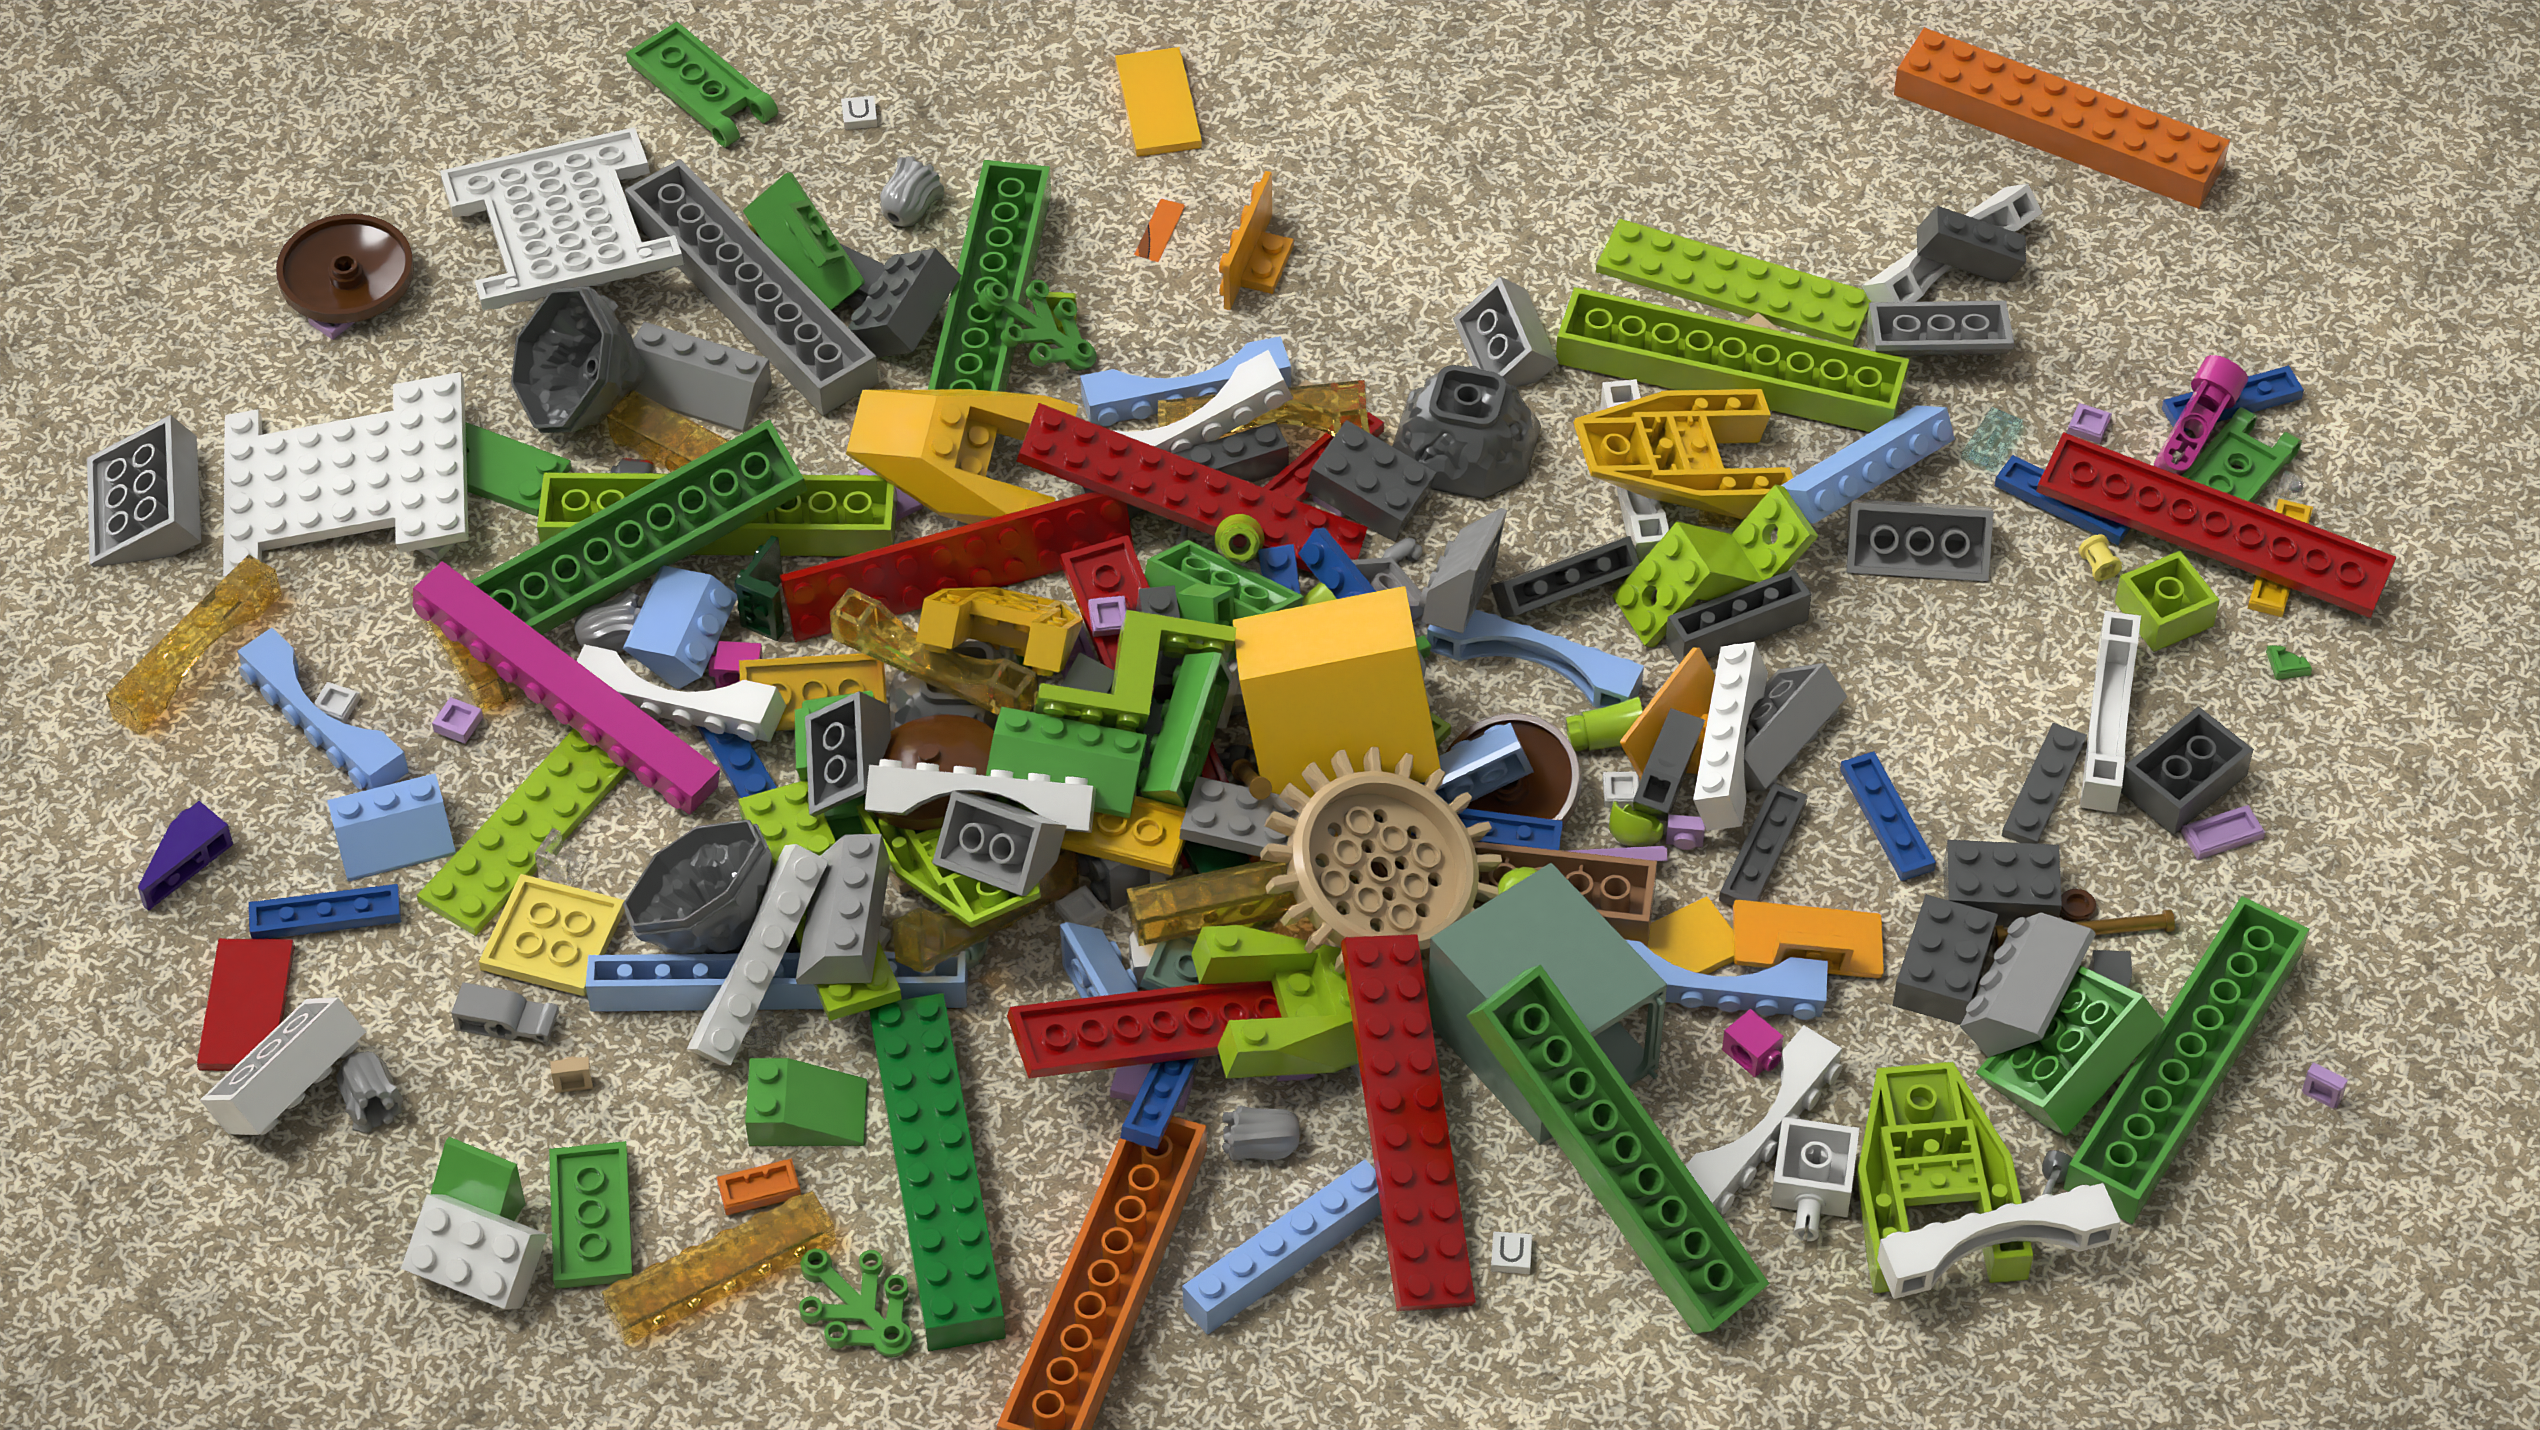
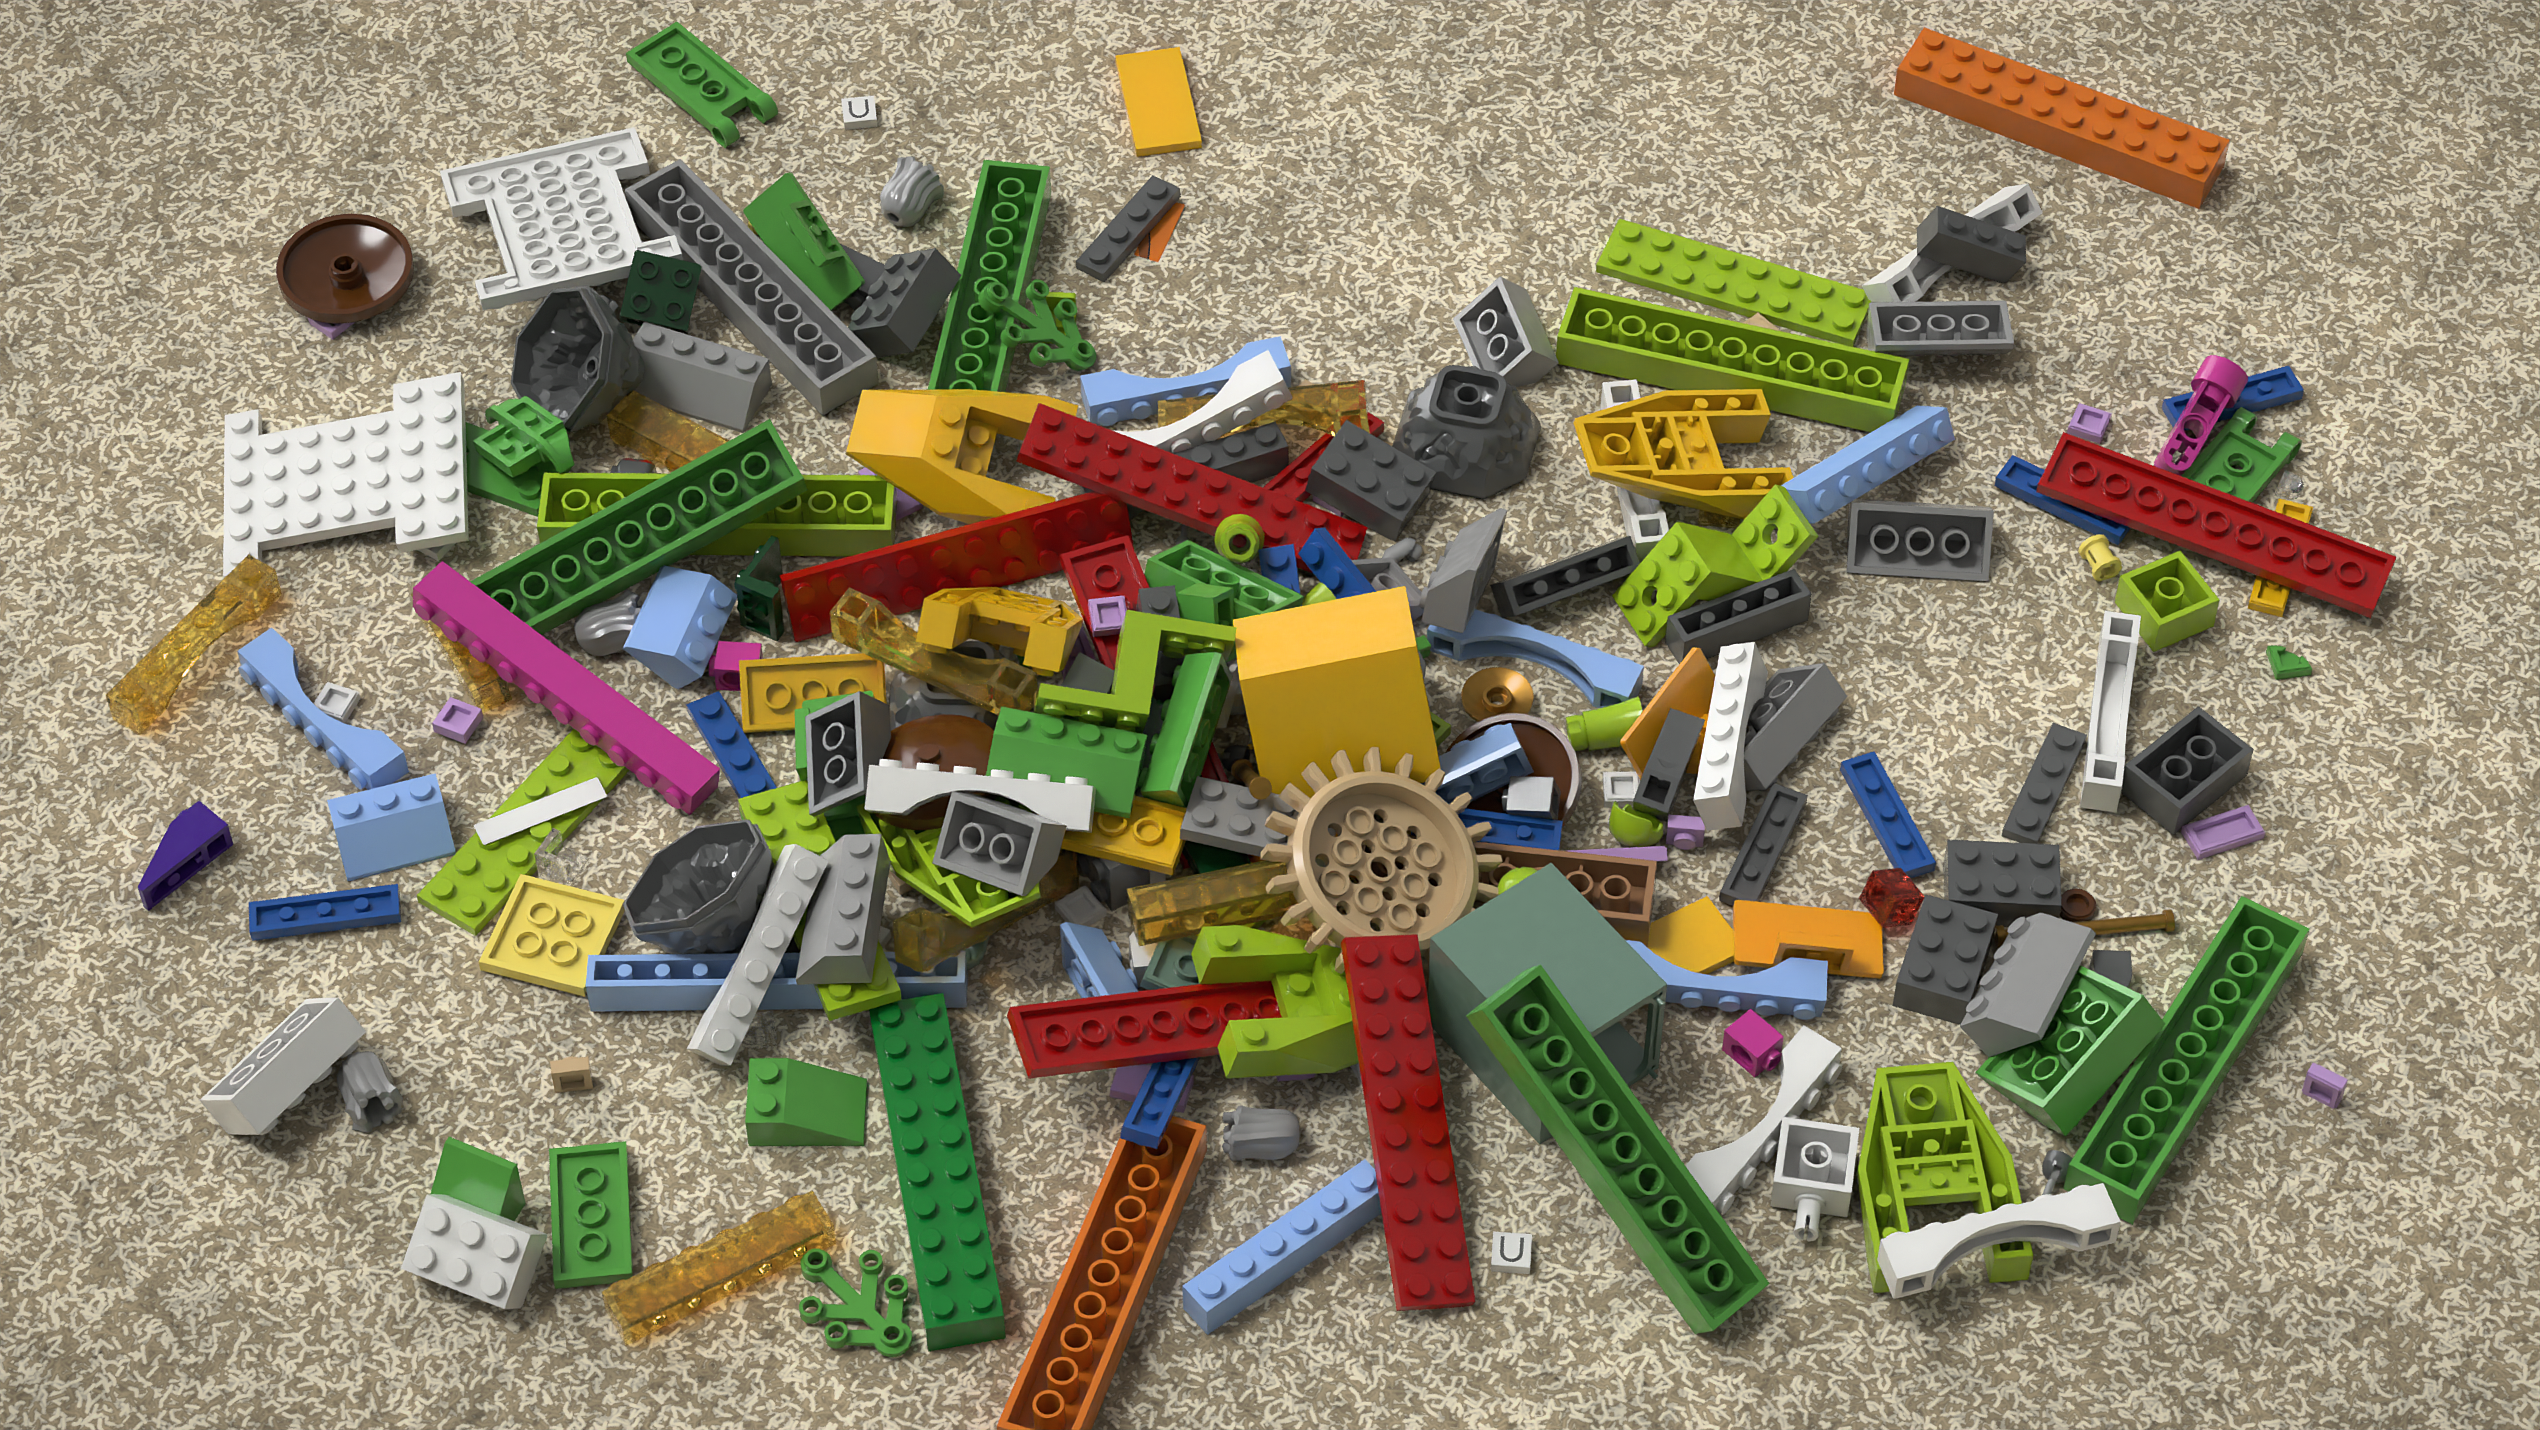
light grey slope [87,415,201,567] -> none
red tile [197,938,295,1071] -> none
light grey piece [451,982,559,1042] -> none
white arch [577,644,786,742] -> none
orange plate [716,1158,801,1216] -> none
light orange bracket [1219,171,1294,310] -> none
clear light blue tile [1961,407,2023,472] -> none
none -> bright green plate [473,396,574,478]
none -> white sticker [474,777,607,845]
none -> dark green bracket [620,250,702,335]
none -> dark grey plate [1076,175,1181,282]
none -> pearl gold dish [1461,667,1534,722]
none -> brick [1502,776,1561,820]
none -> clear red brick [1859,868,1925,928]

